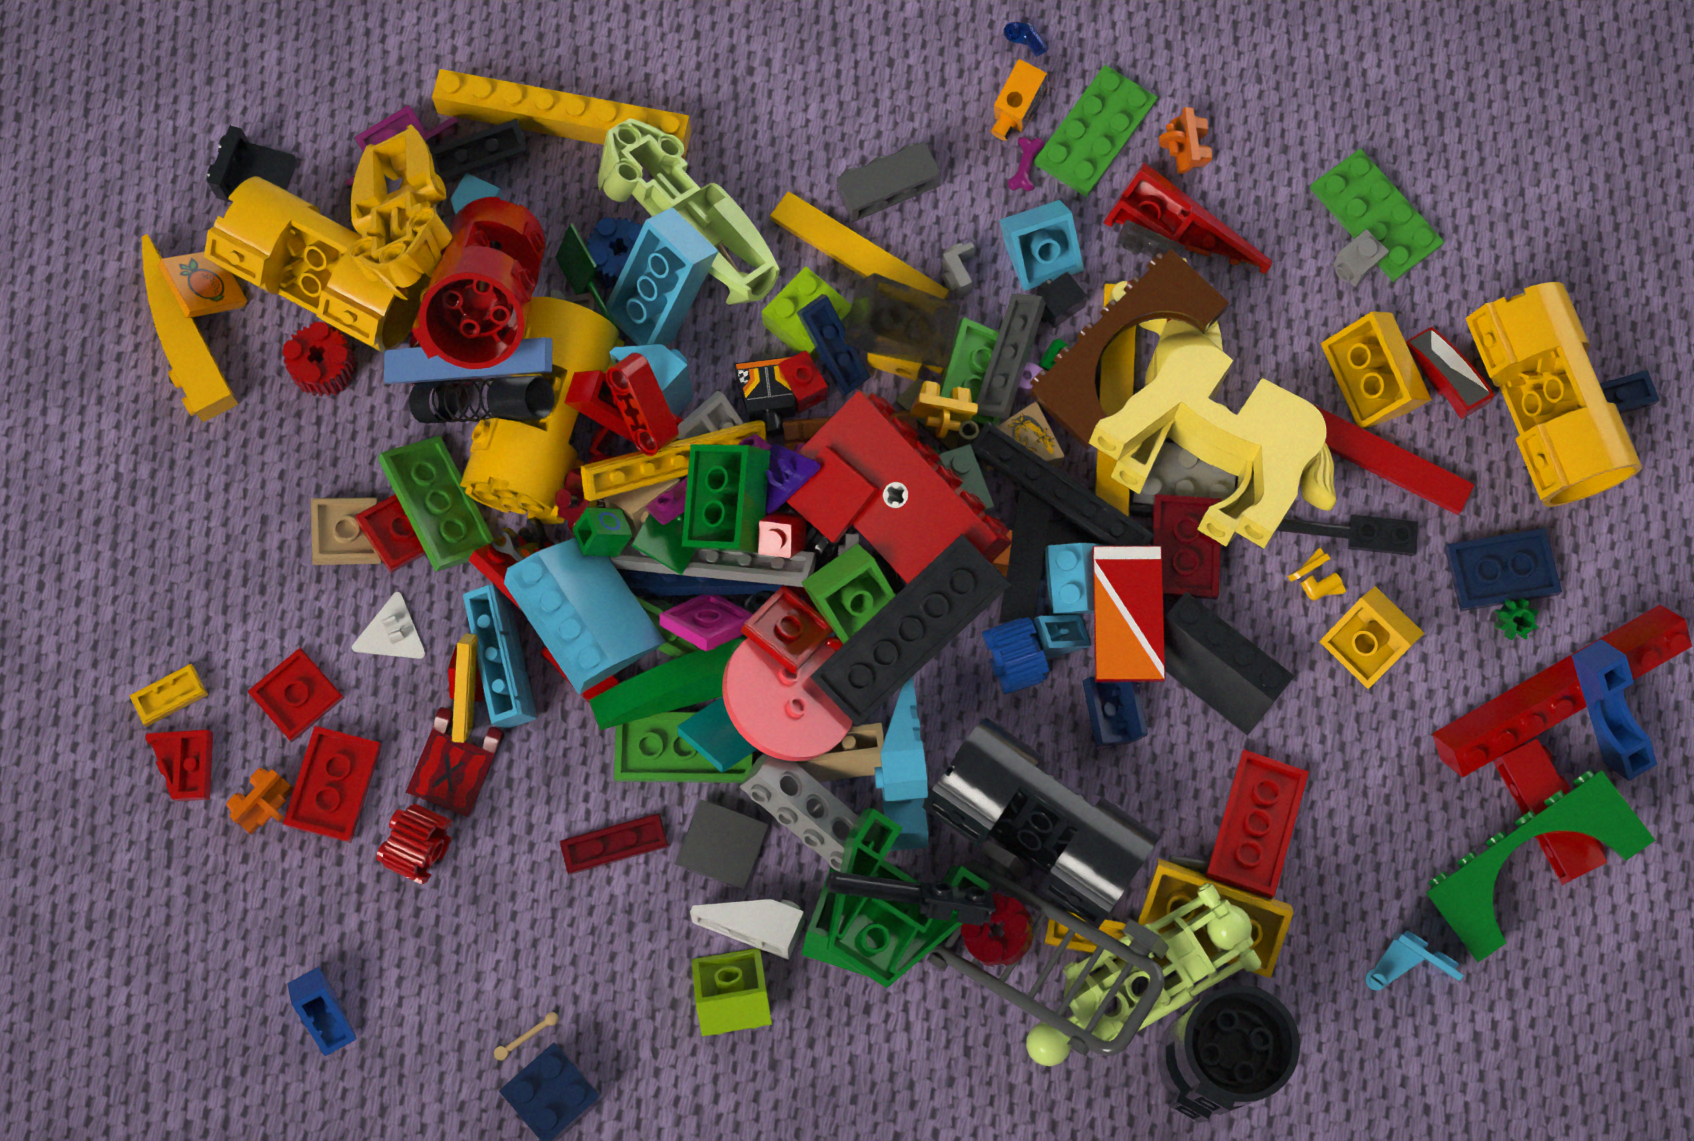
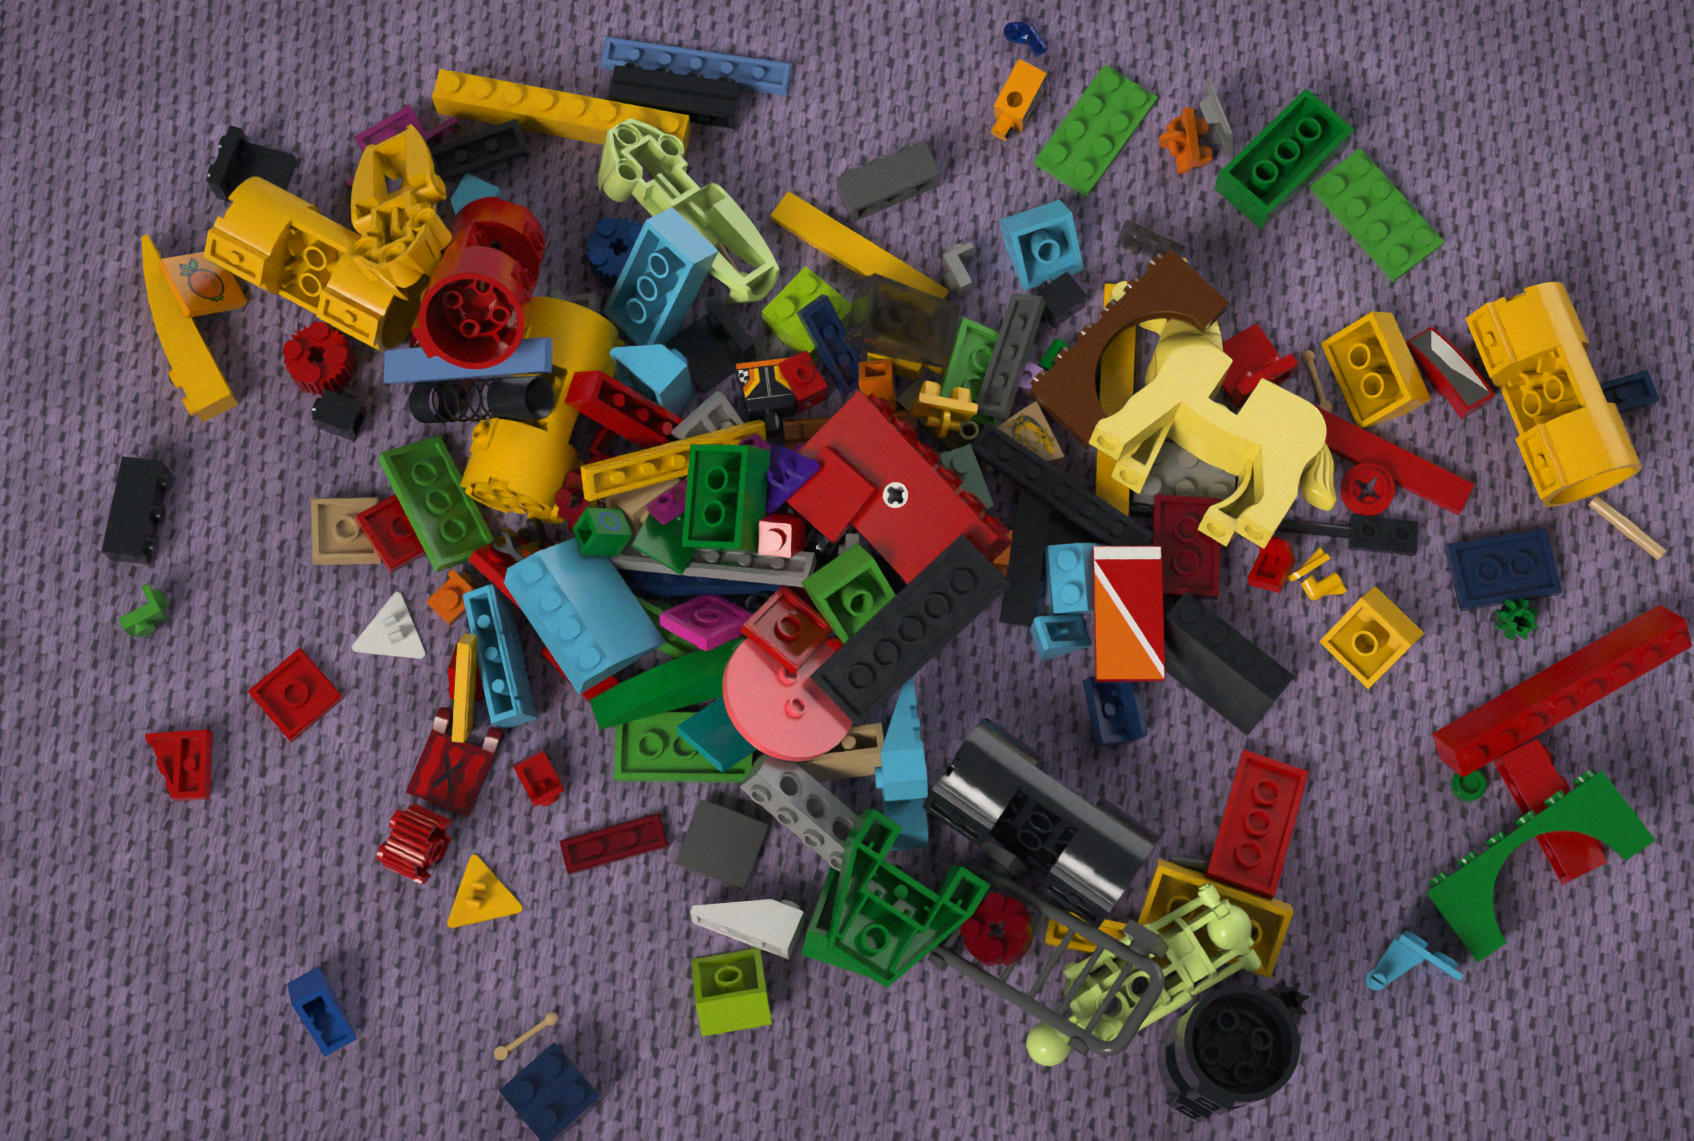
yellow plate [129,664,208,727] -> none
orange hips [226,767,294,835] -> none
red plate [283,726,382,843] -> none
green piece [555,223,619,331] -> none
red beam [606,352,679,456] -> none
black axle [826,872,924,905] -> none
black hinge [918,881,996,926] -> none
blue brick [982,617,1049,695] -> none
magenta piece [1007,136,1045,192] -> none
red wedge [1103,162,1272,274] -> none
light grey bracket [1333,229,1389,287] -> none
blue arch [1572,639,1657,781] -> none
none -> black brick [101,456,173,565]
none -> bright green bracket [118,583,170,638]
none -> black brick [311,389,368,442]
none -> orange bracket [426,569,478,627]
none -> yellow piece [447,855,523,928]
none -> red bracket [512,748,565,807]
none -> medium blue tile [600,37,792,96]
none -> black brick [608,63,742,129]
none -> black bracket [666,294,756,393]
none -> orange brick [859,359,896,410]
none -> light grey piece [1199,77,1234,158]
none -> green brick [1214,88,1354,230]
none -> red bracket [1221,324,1299,409]
none -> red bracket [1247,536,1296,593]
none -> black gear [1266,979,1309,1020]
none -> tan hinge [1302,350,1332,412]
none -> red gear [1340,463,1395,516]
none -> green tile [1450,769,1487,802]
none -> tan piece [1588,495,1667,560]

